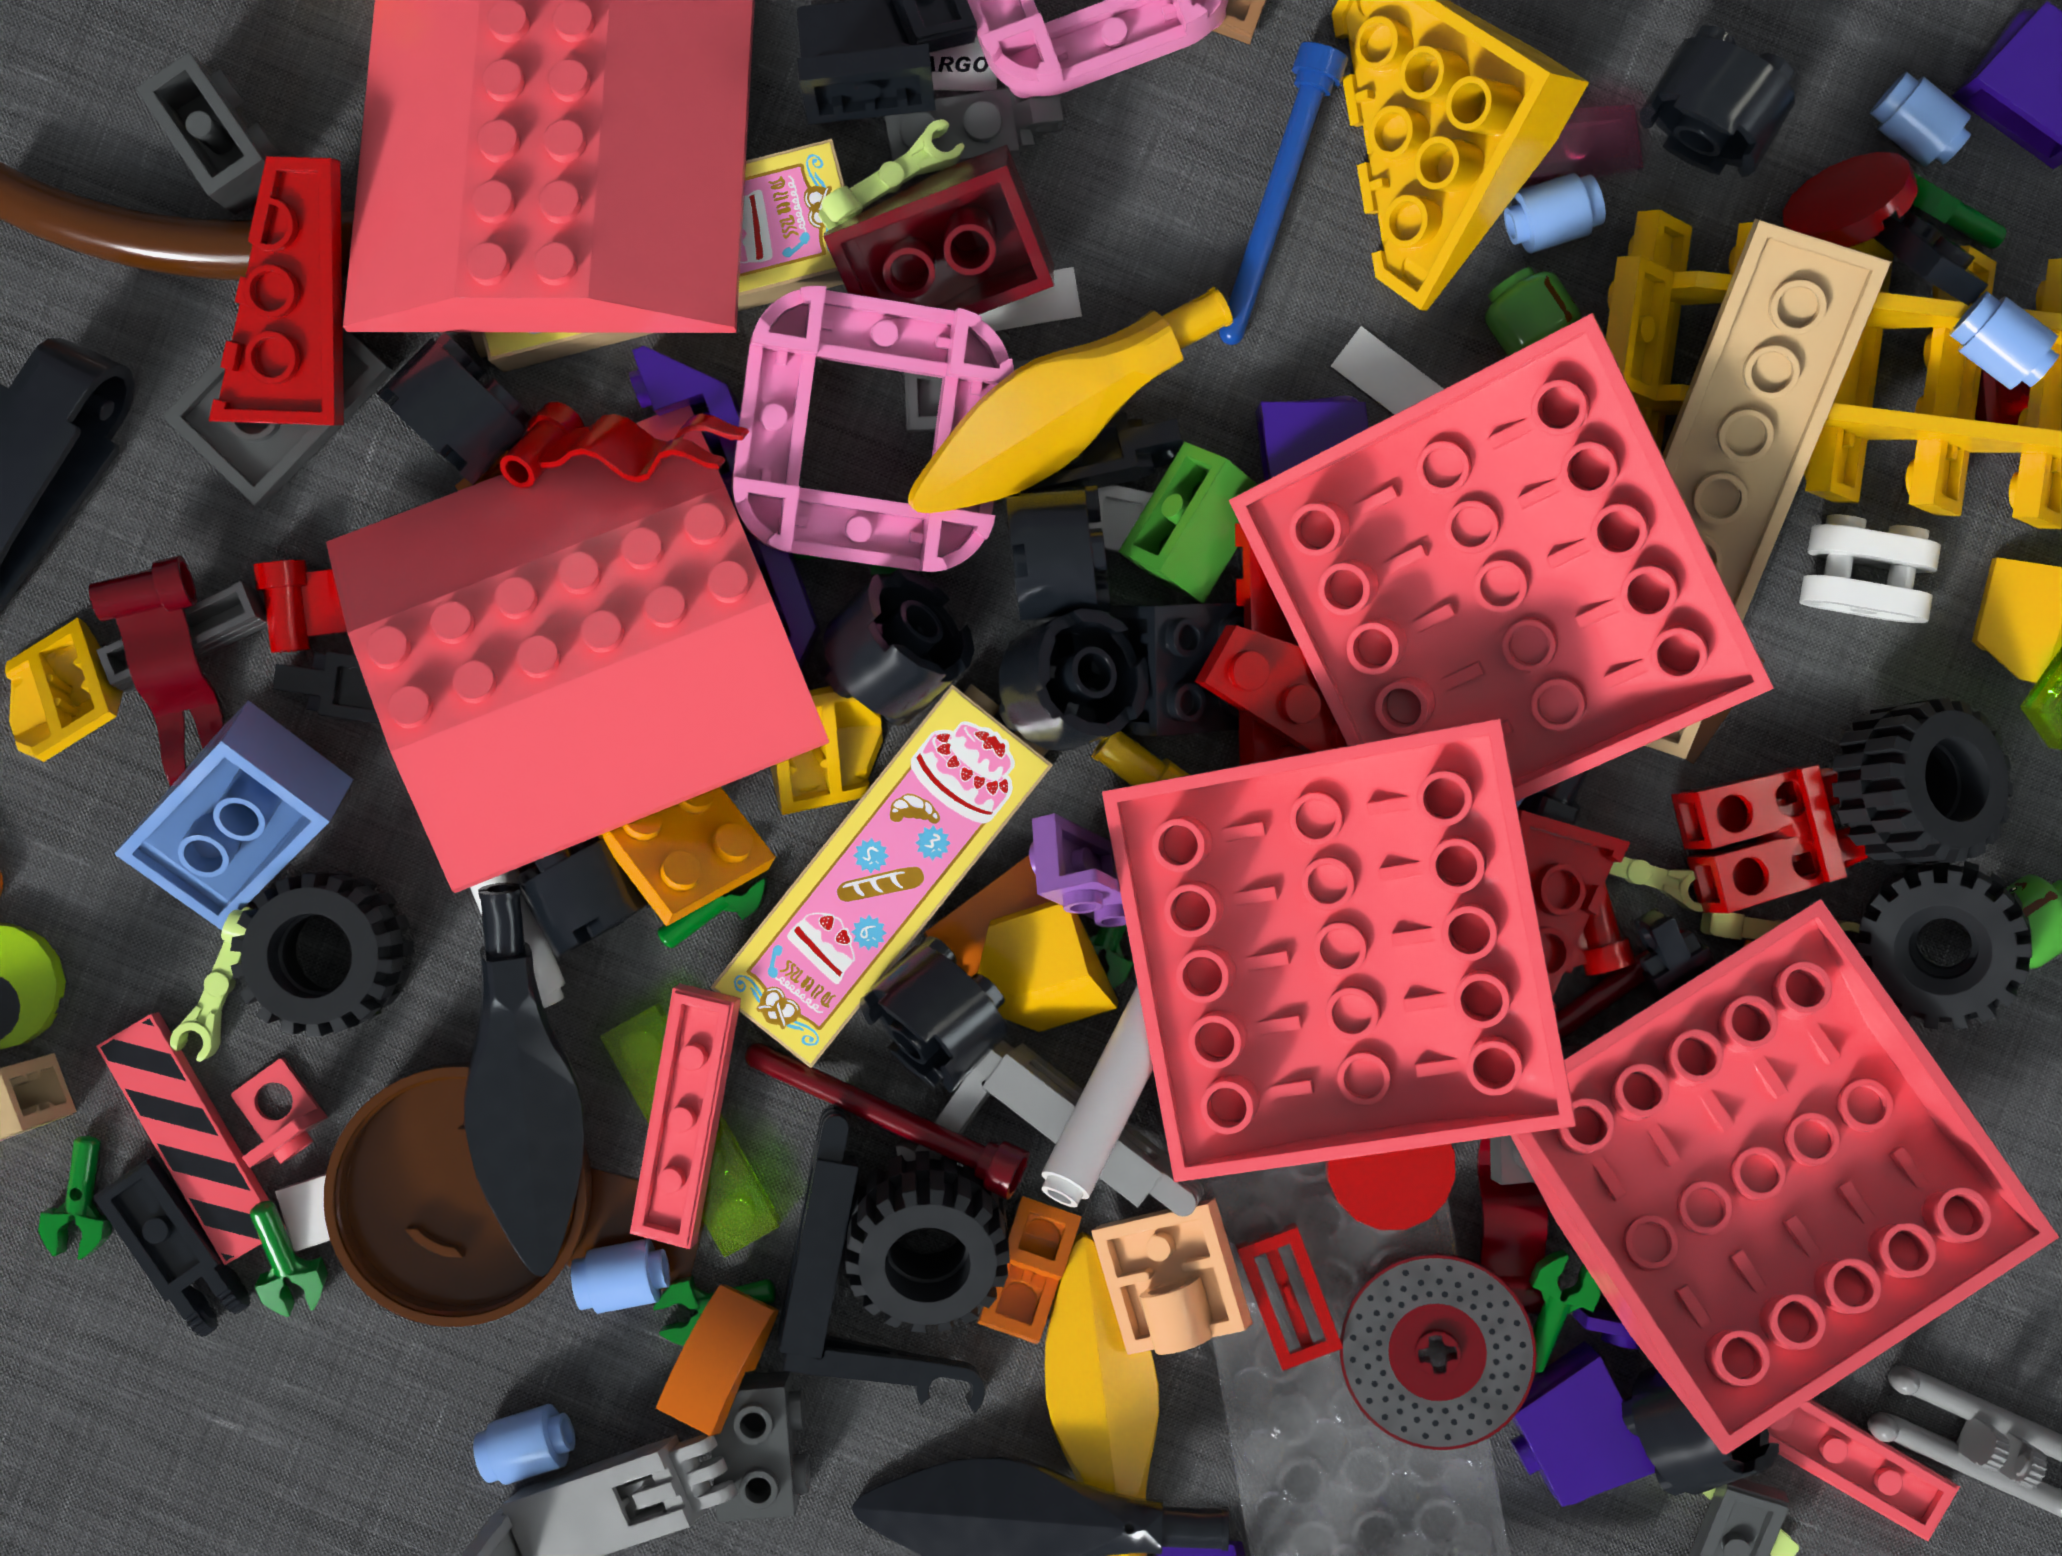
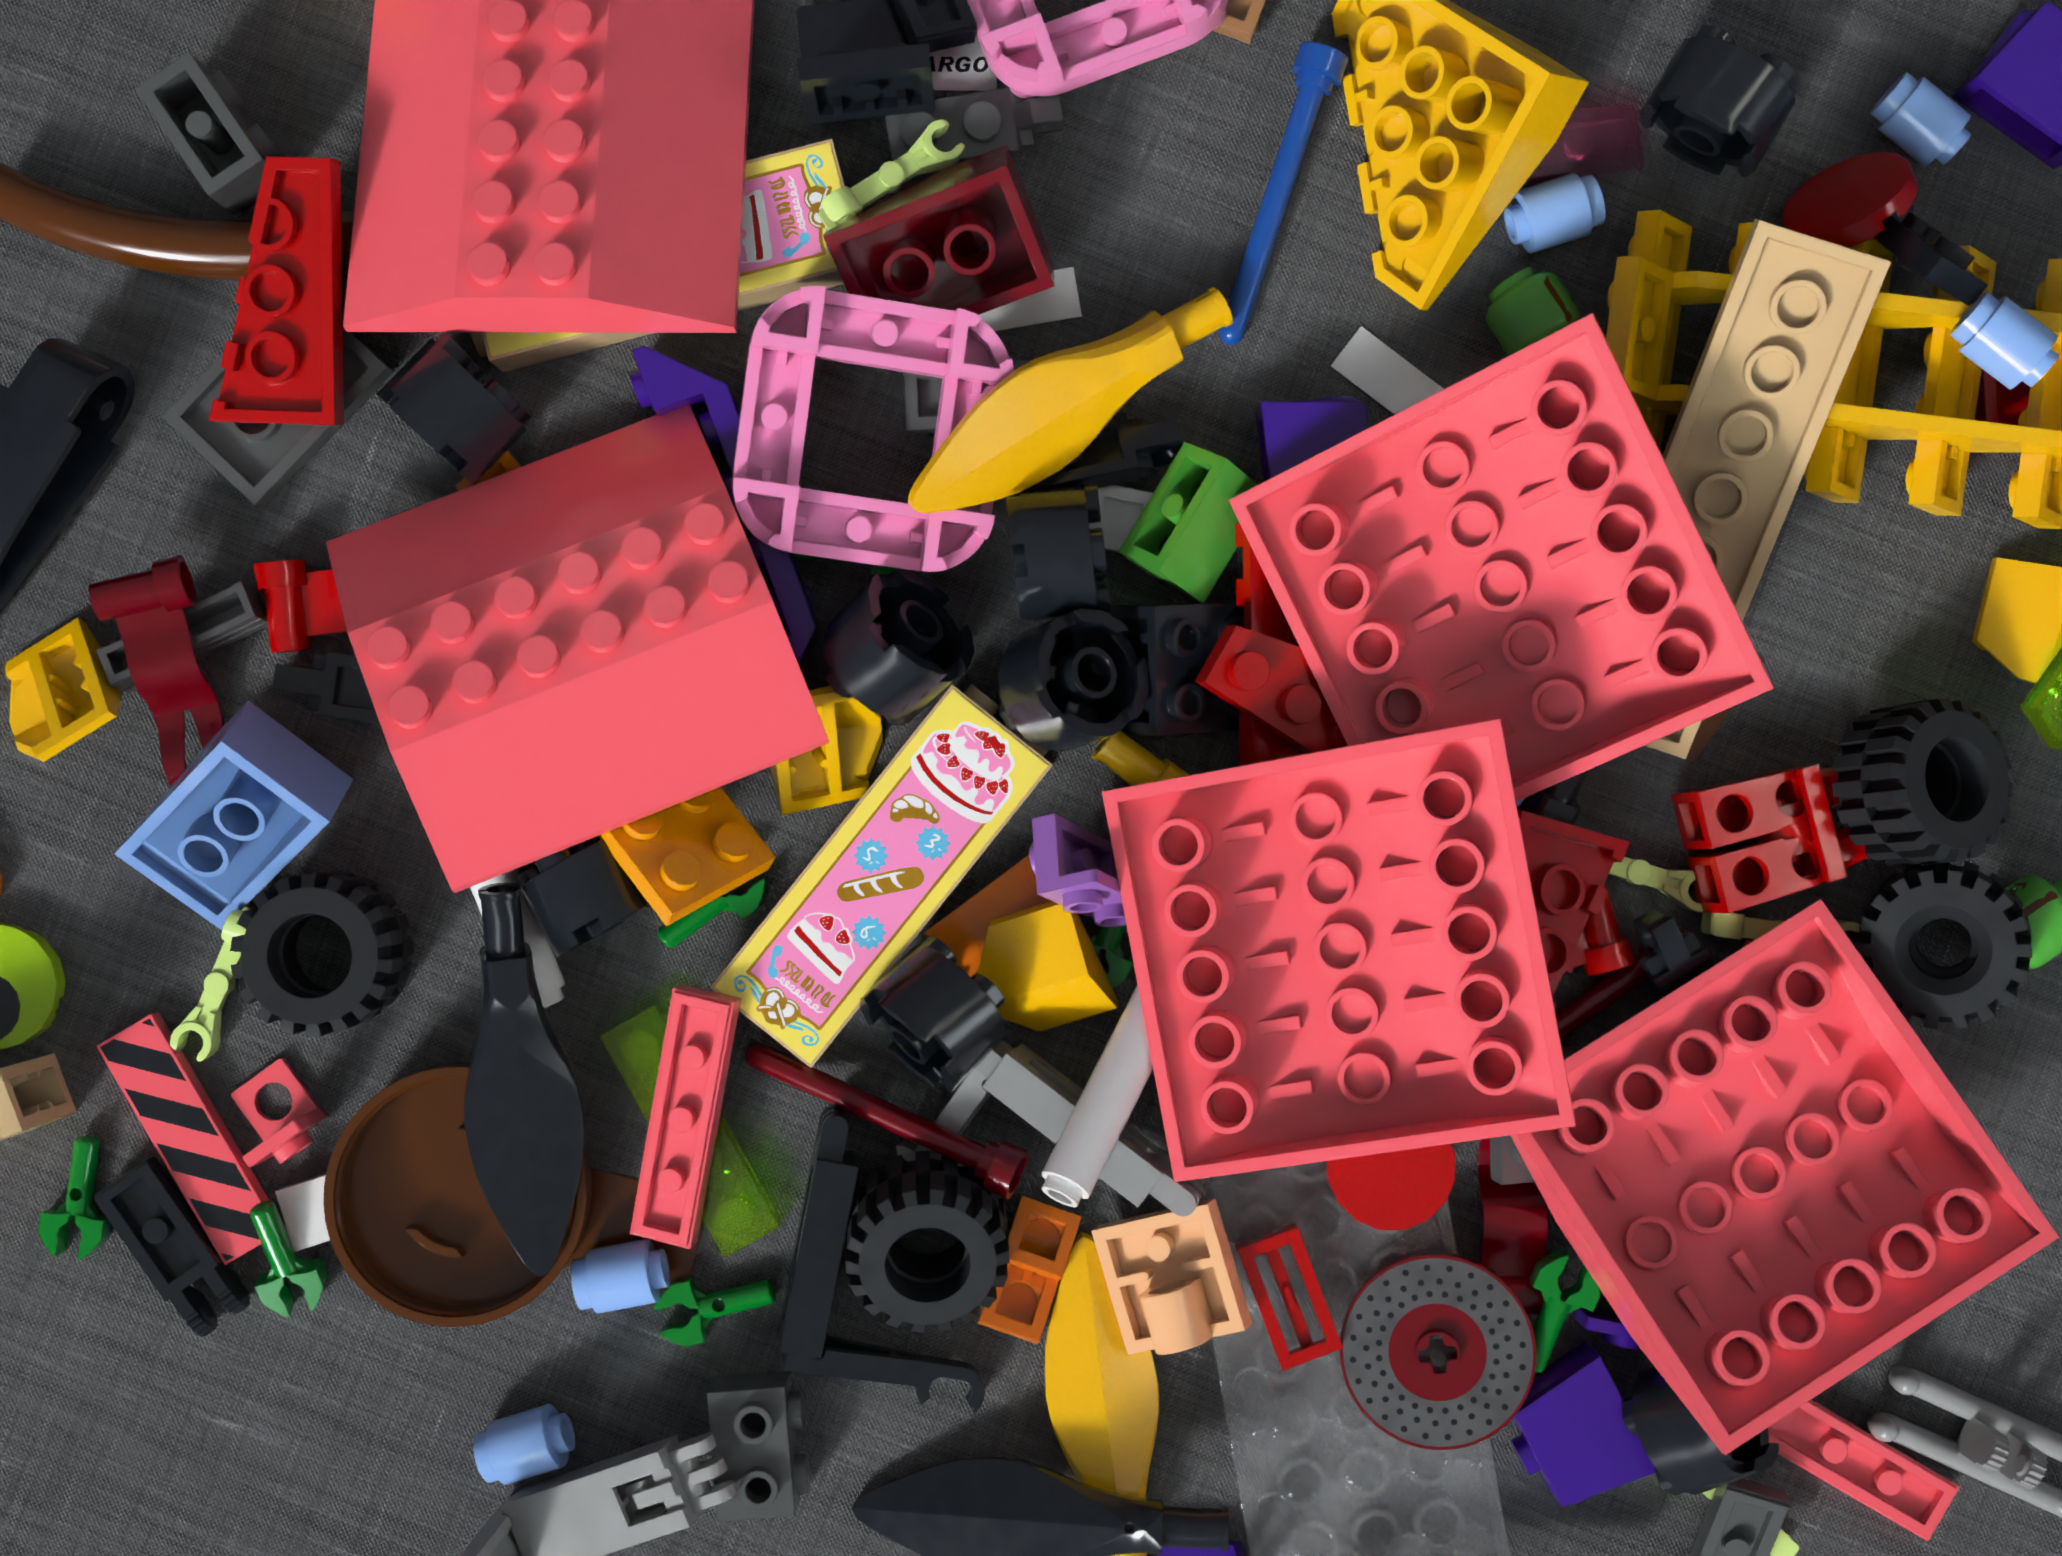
red flag [500,402,749,488] -> none
orange slope [655,1284,779,1436] -> none
white brick [1799,514,1941,623] -> none
green bar [1912,172,2007,249] -> none

